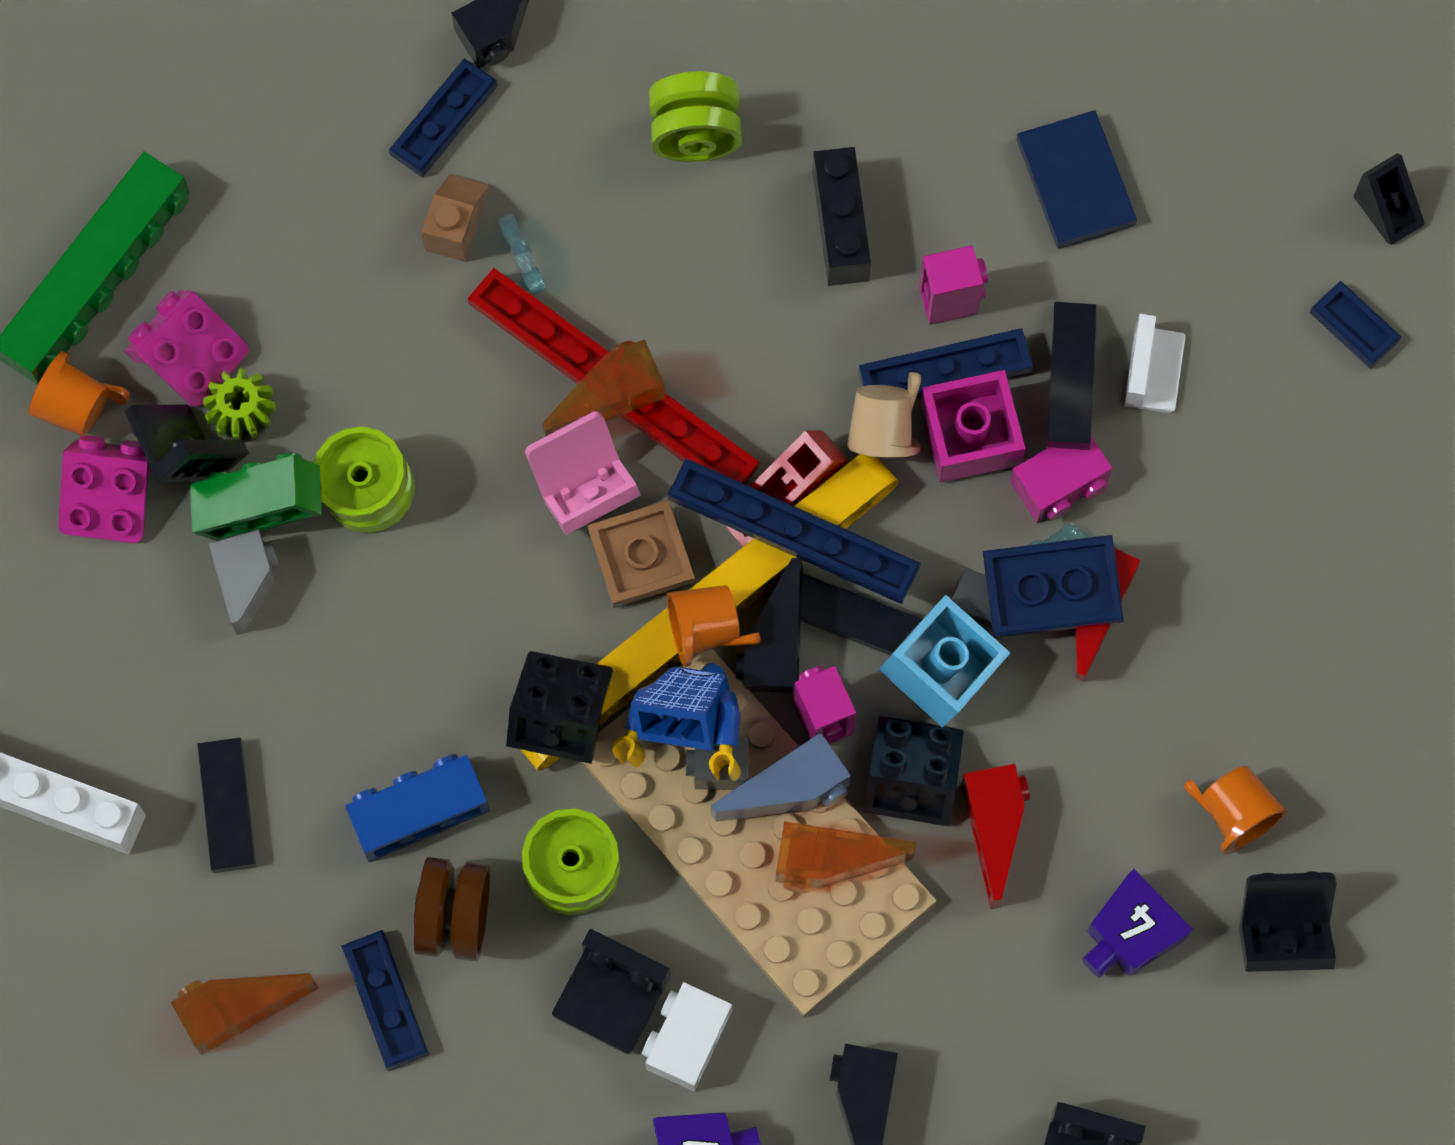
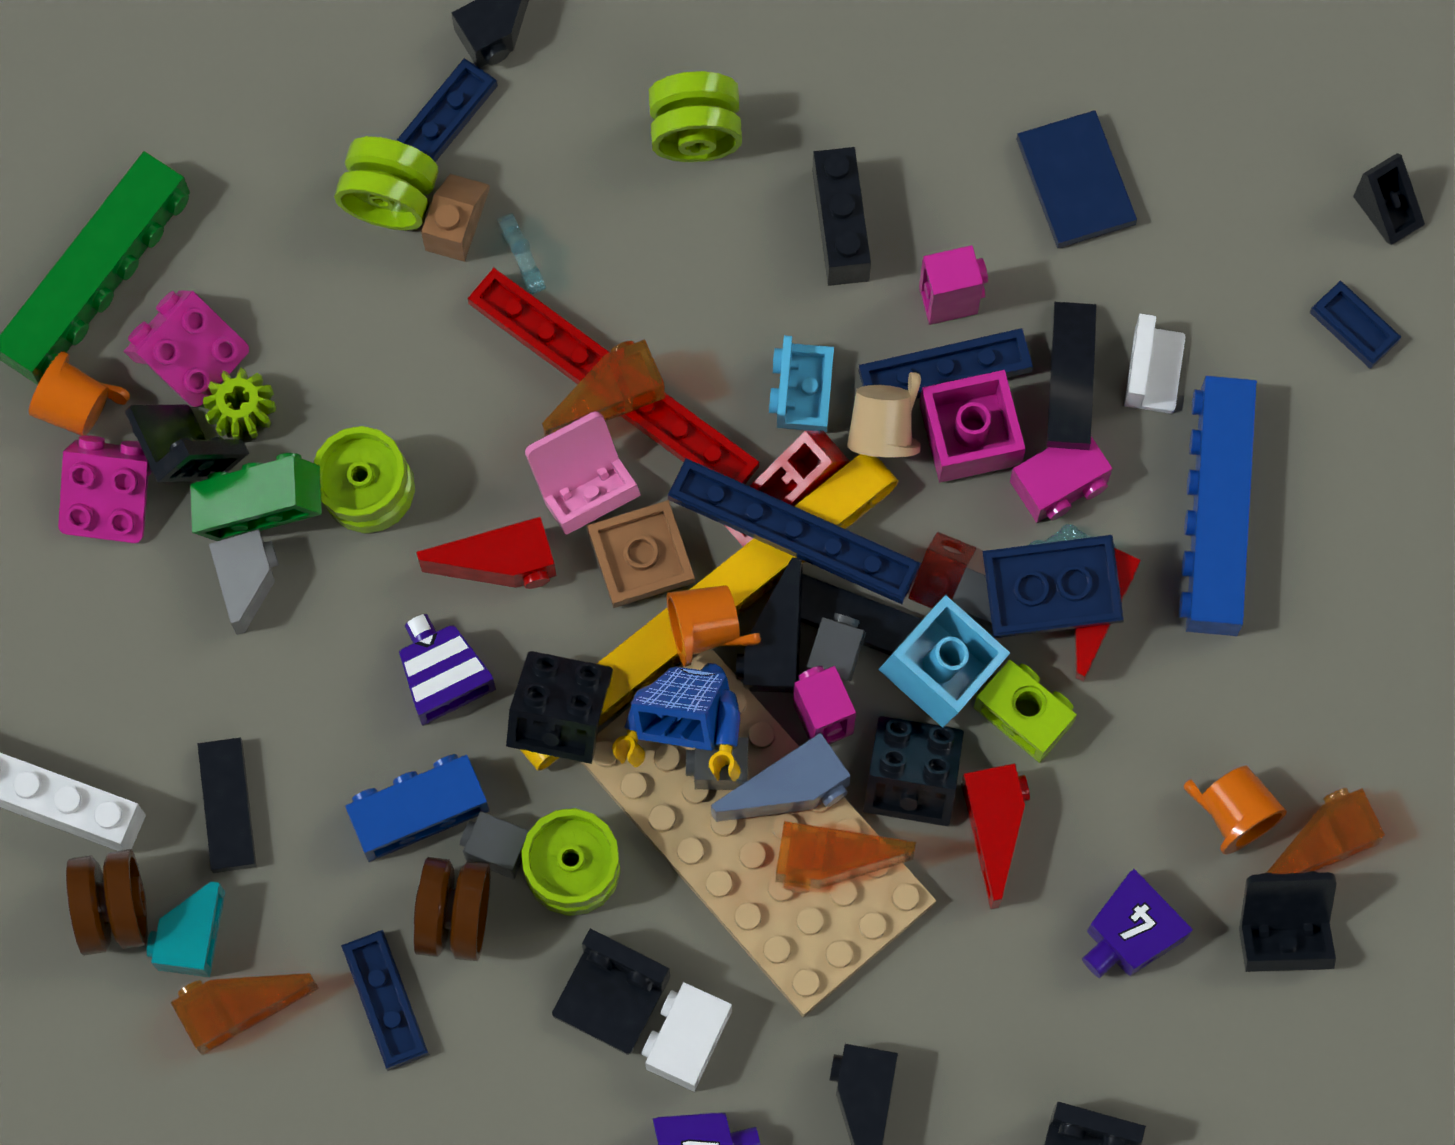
none -> reddish brown wheel [66,849,148,956]
none -> teal slope [147,882,225,978]
none -> lime wheel [334,136,439,231]
none -> dark purple torso [399,614,496,726]
none -> red slope [416,516,557,589]
none -> dark grey brick [460,811,529,879]
none -> medium azure bracket [769,335,834,432]
none -> dark grey brick [807,613,866,682]
none -> clear red bracket [908,532,976,608]
none -> lime brick [973,659,1077,763]
none -> blue brick [1179,376,1257,636]
none -> clear orange slope [1266,788,1385,874]

